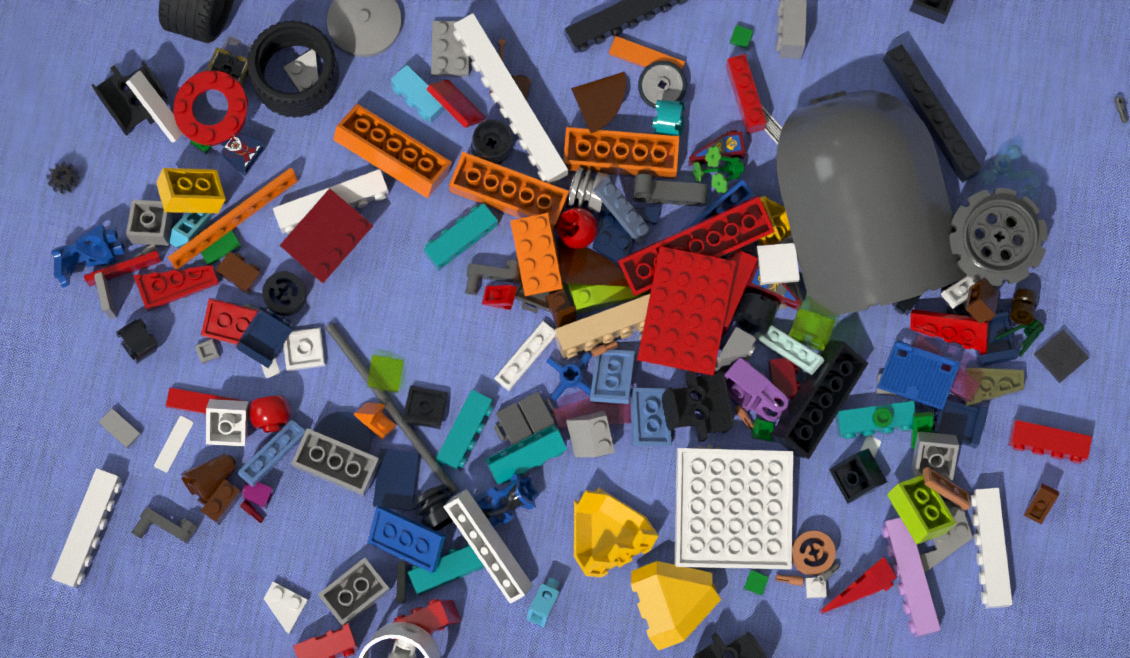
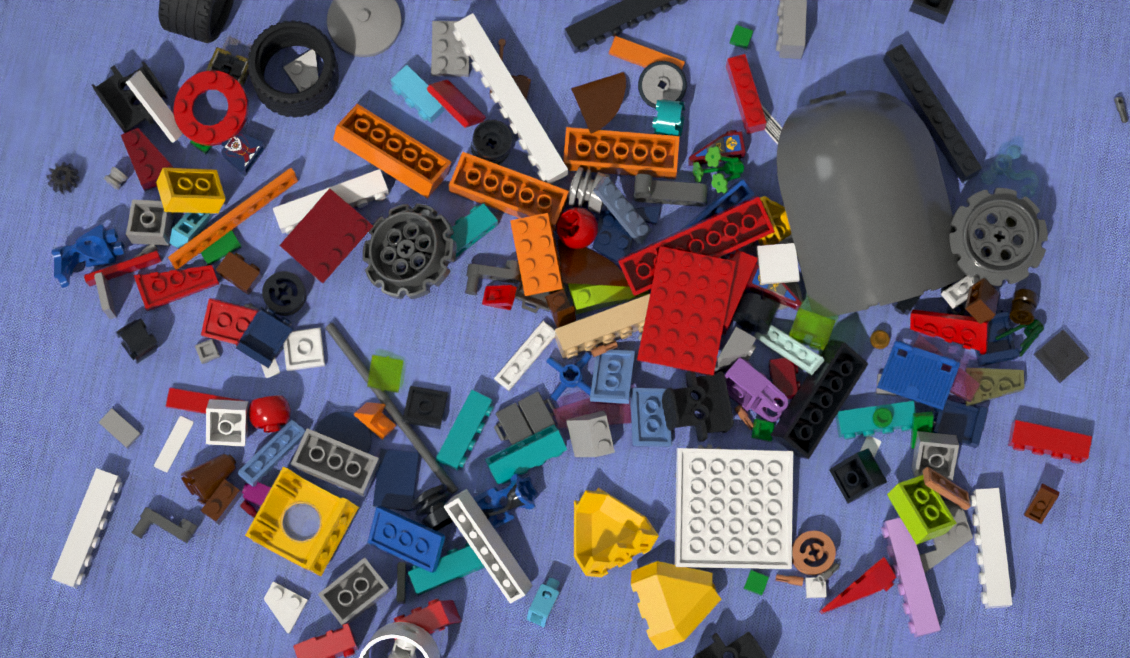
none -> light grey wheel [103,167,128,190]
none -> dark red wedge [121,128,174,191]
none -> yellow panel [245,467,359,576]
none -> dark grey piece [363,203,457,299]
none -> pearl gold plate [870,330,890,349]

